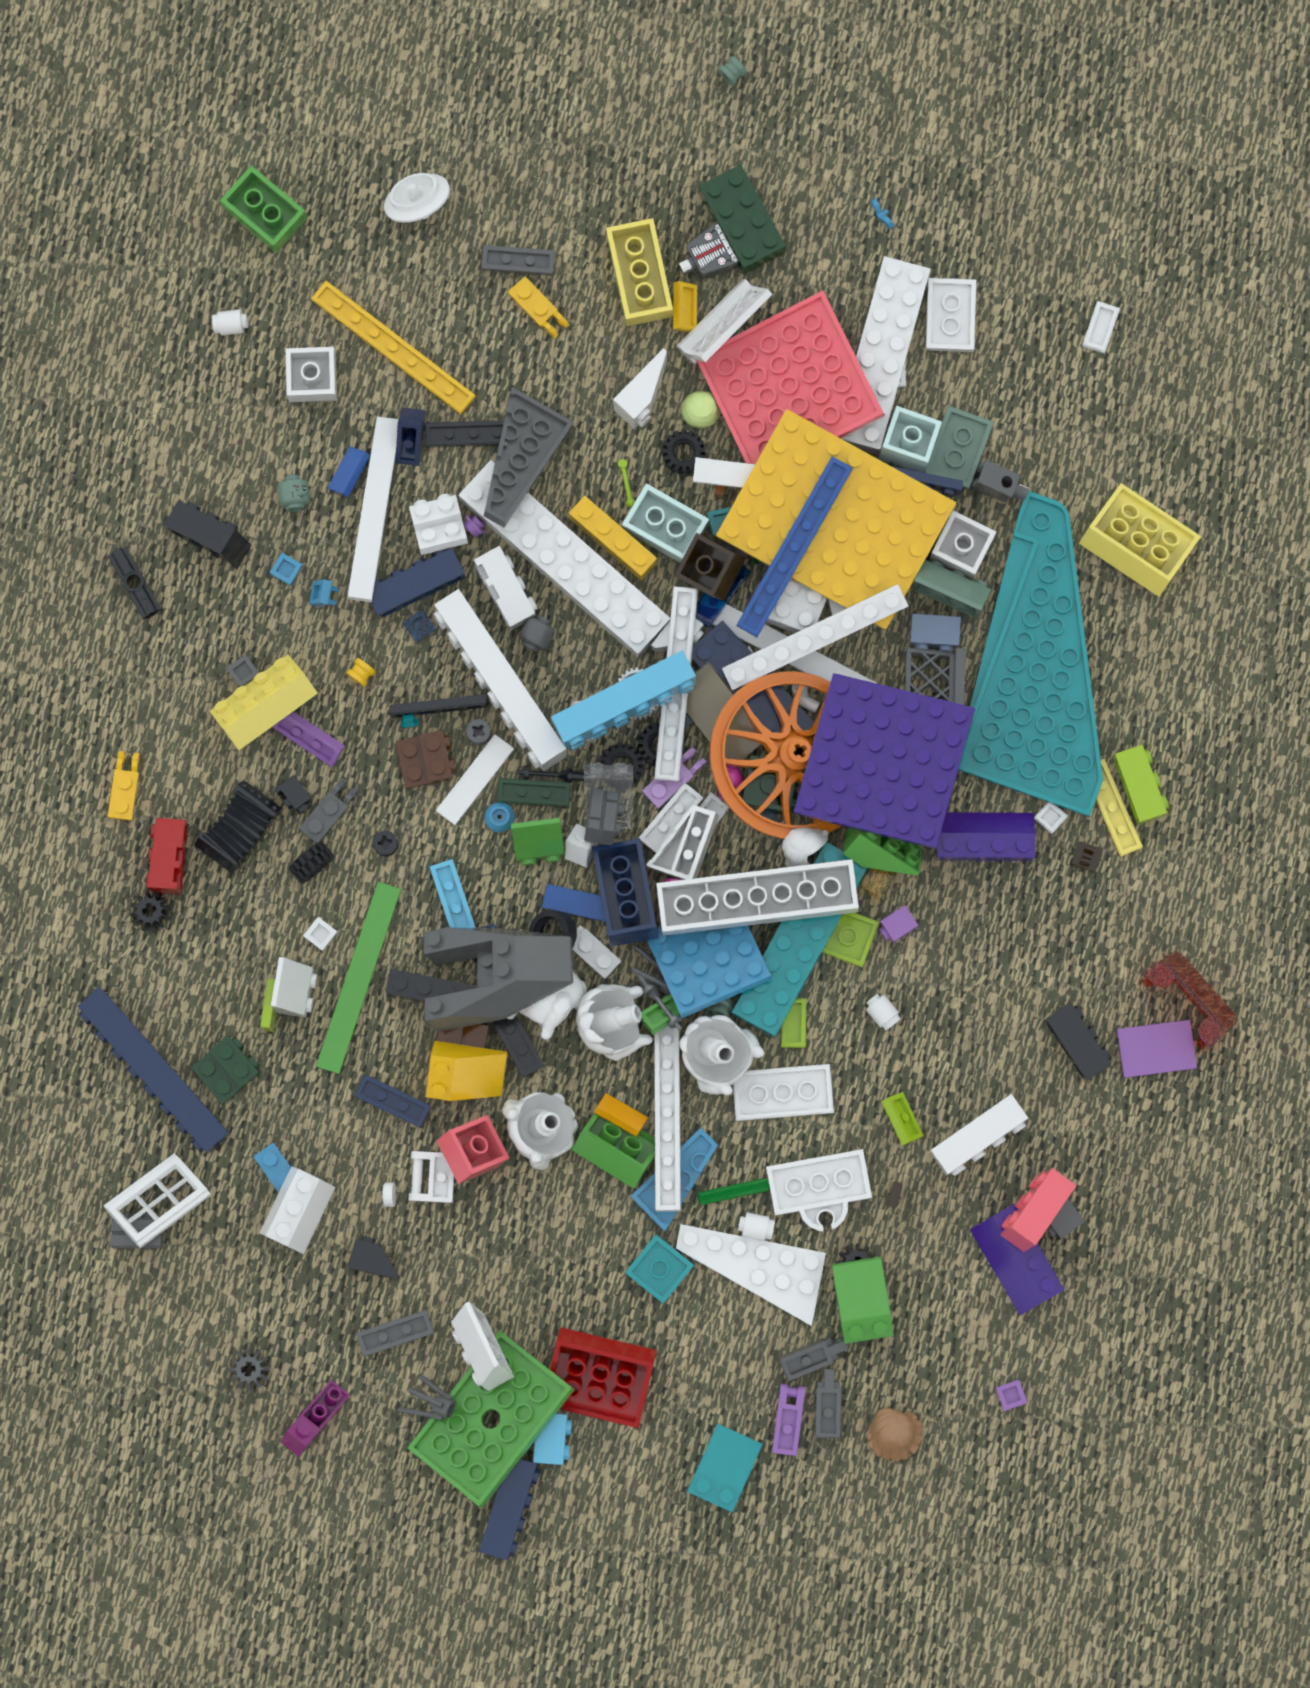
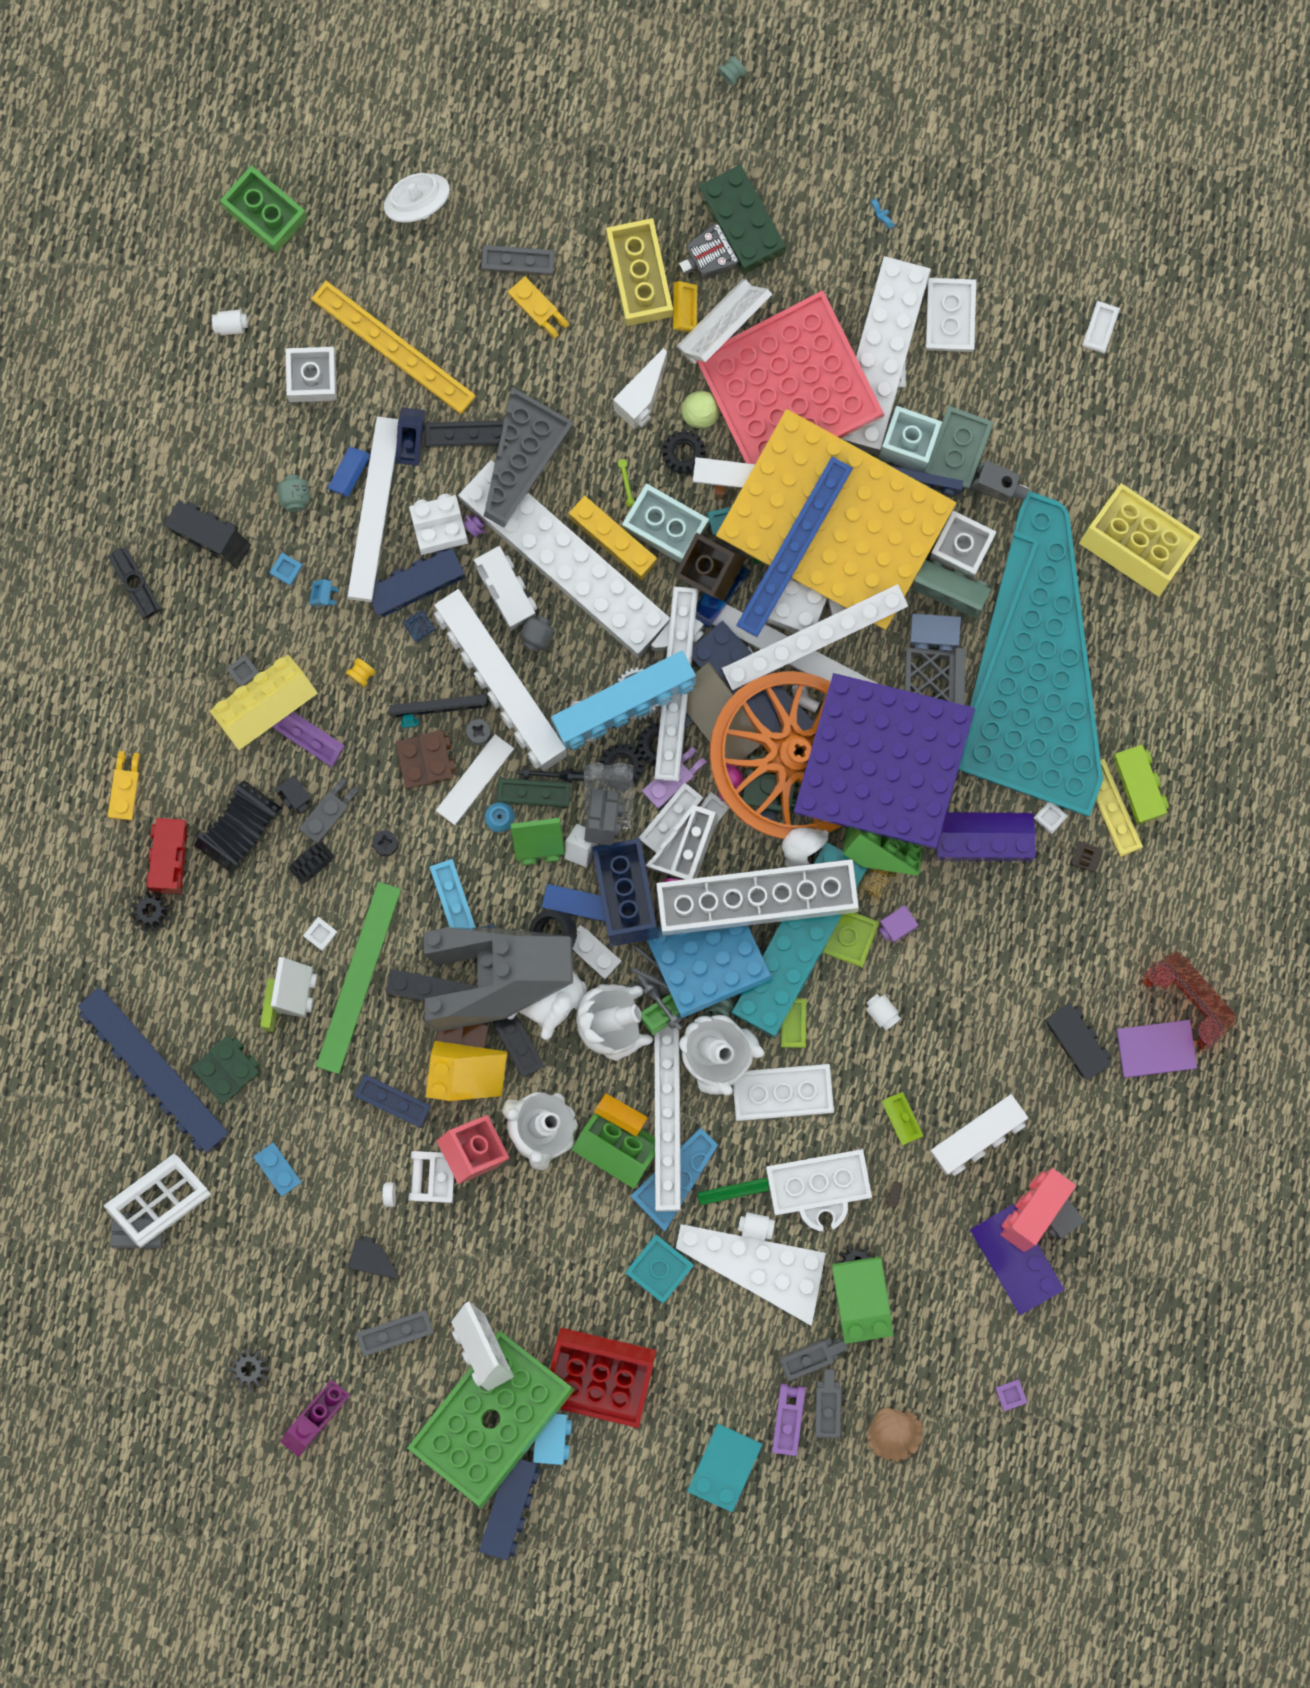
white slope [260,1166,336,1254] -> none
dark grey plant [397,1374,456,1422] -> none

